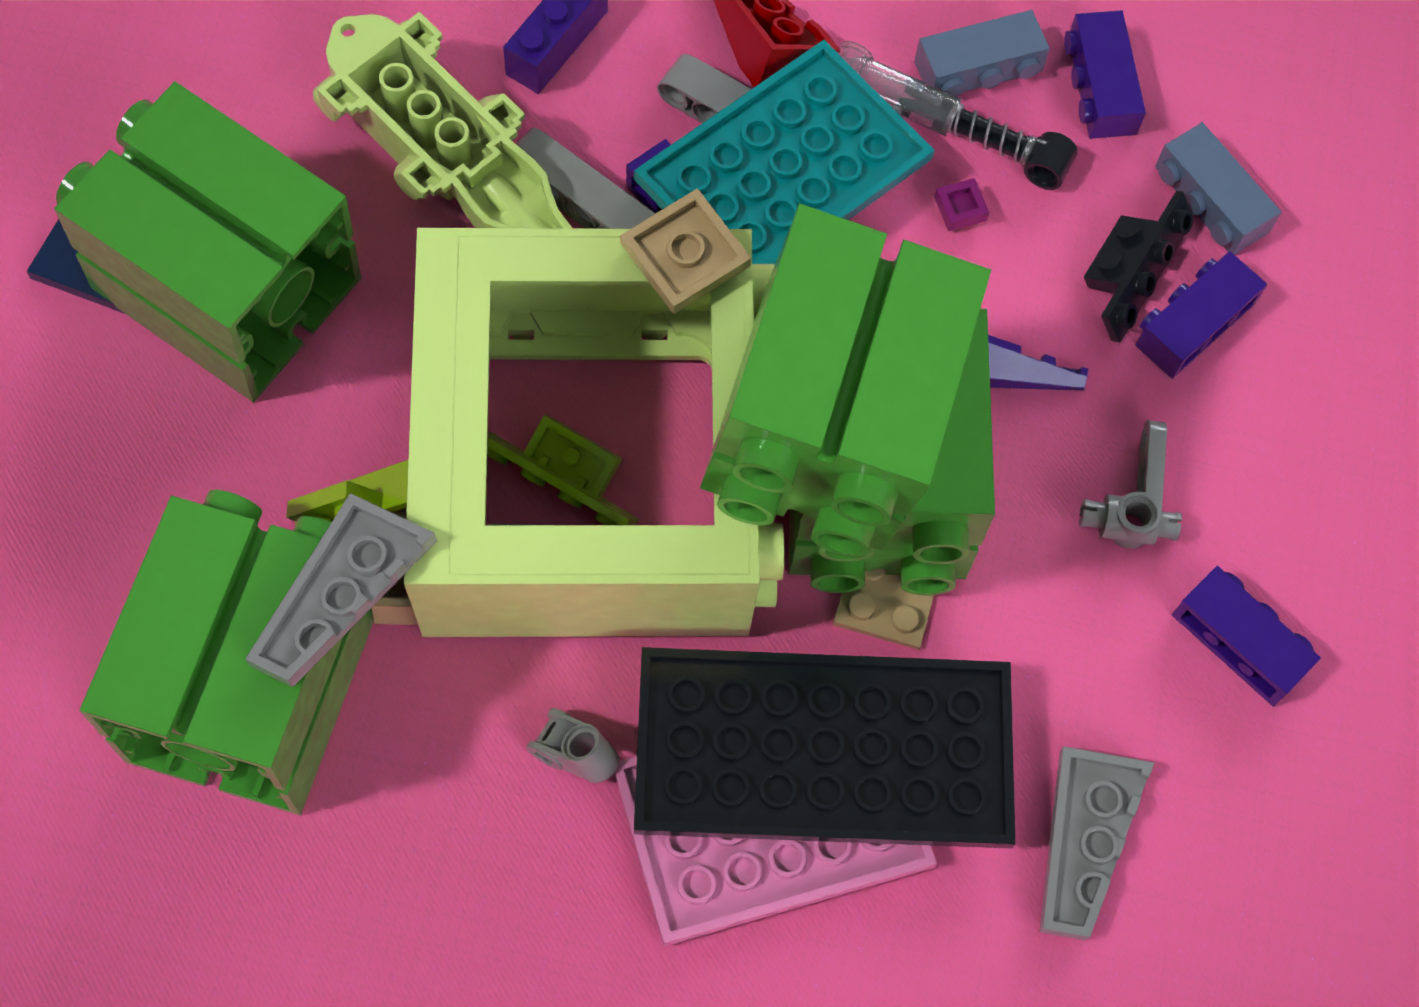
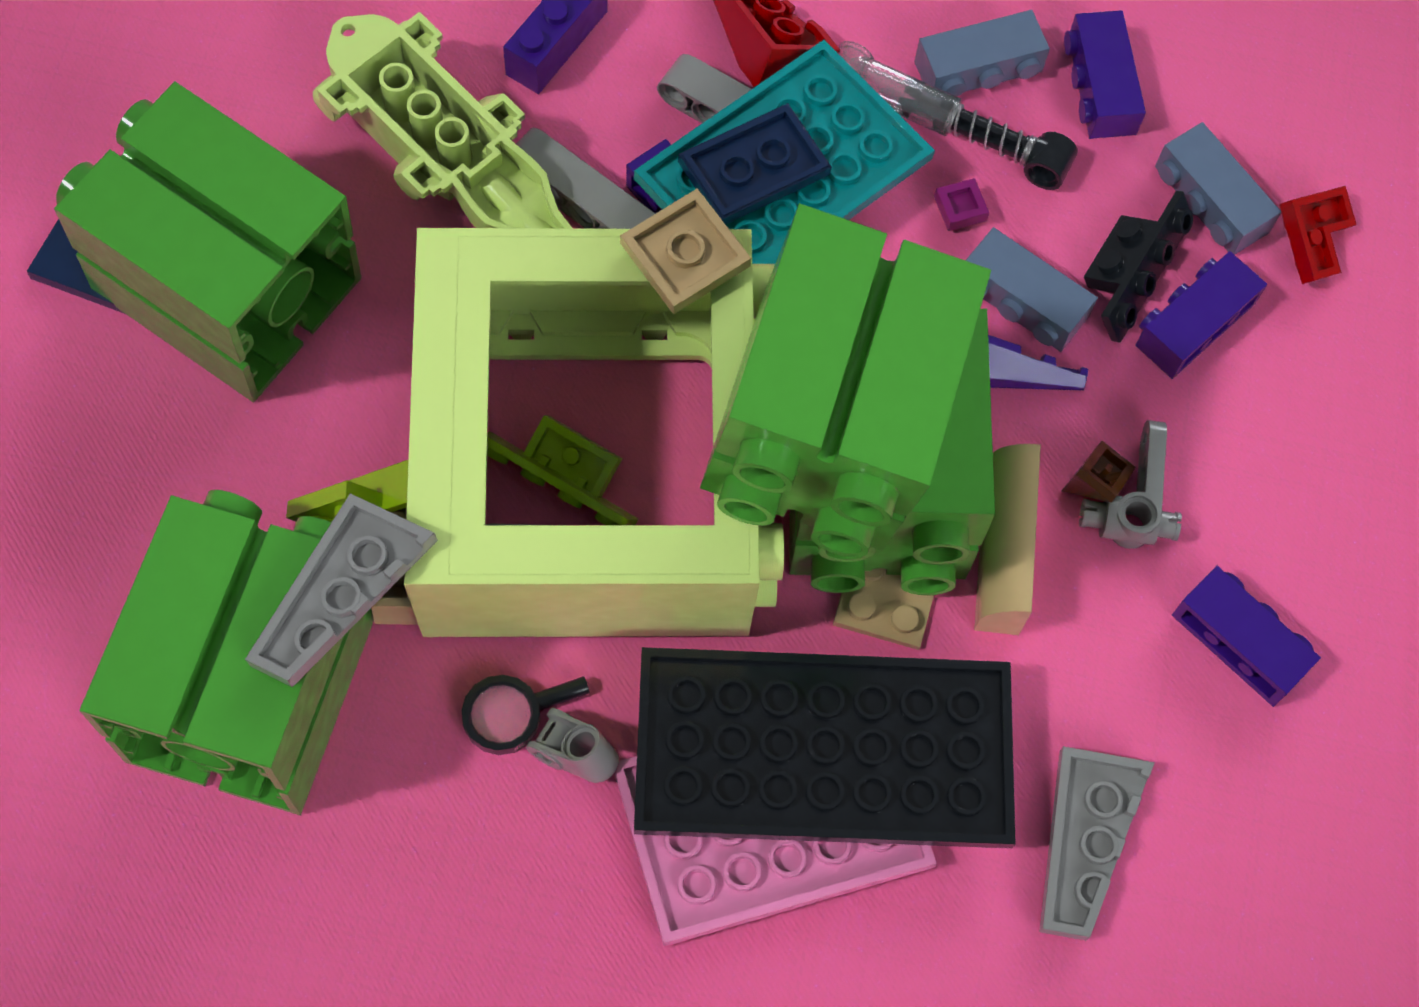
none -> piece [461,675,590,755]
none -> dark blue tile [678,103,832,225]
none -> sand blue brick [965,227,1098,352]
none -> tan brick [974,444,1041,635]
none -> reddish brown slope [1062,441,1136,502]
none -> red plate [1279,186,1357,284]

